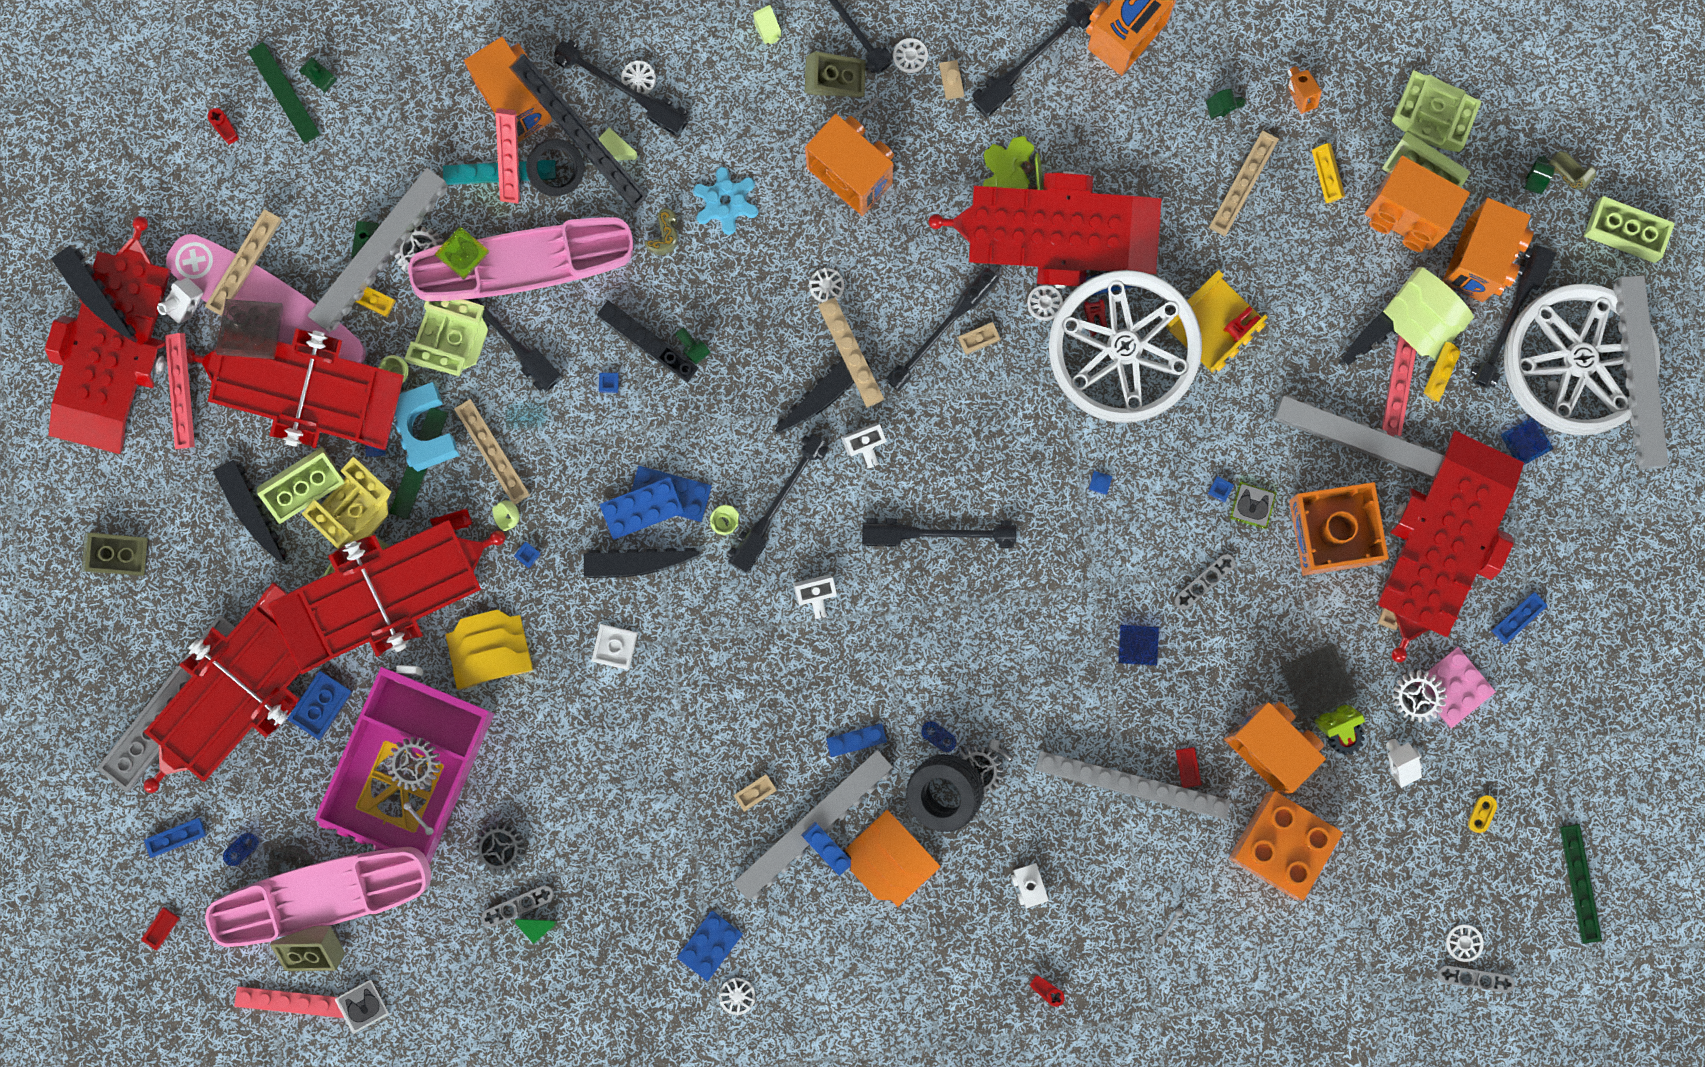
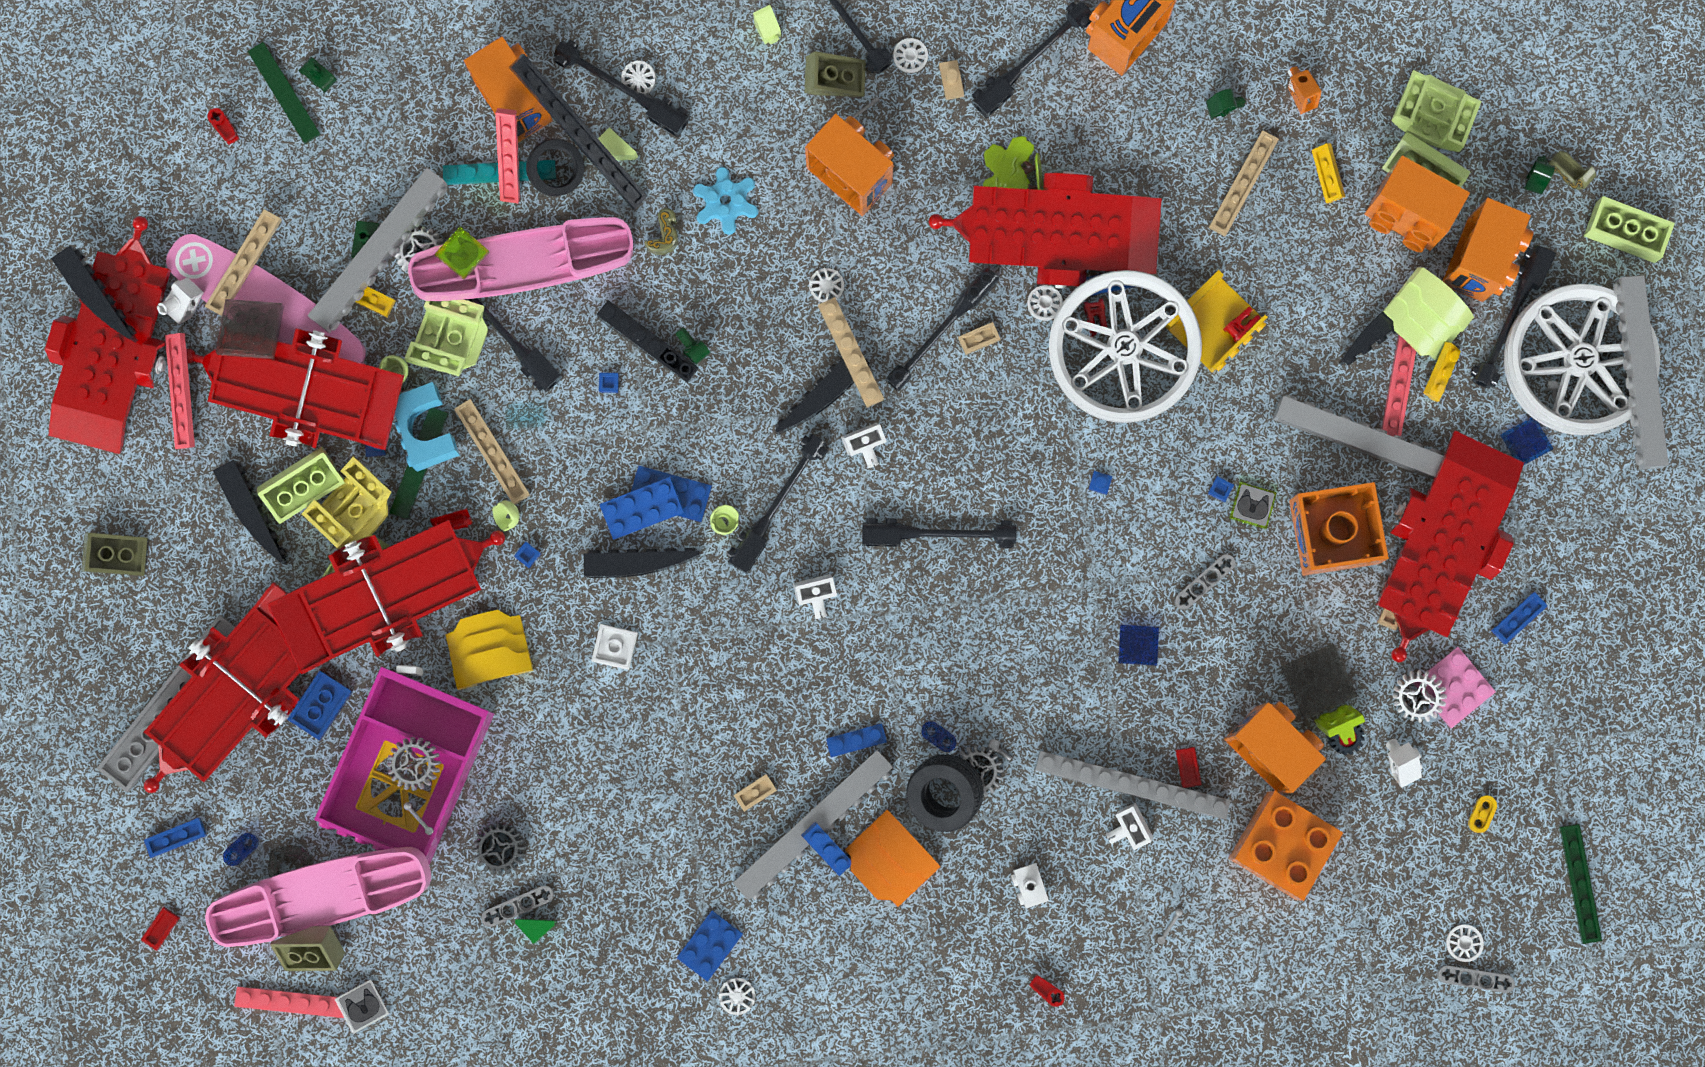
none -> white brick [1106,803,1154,850]

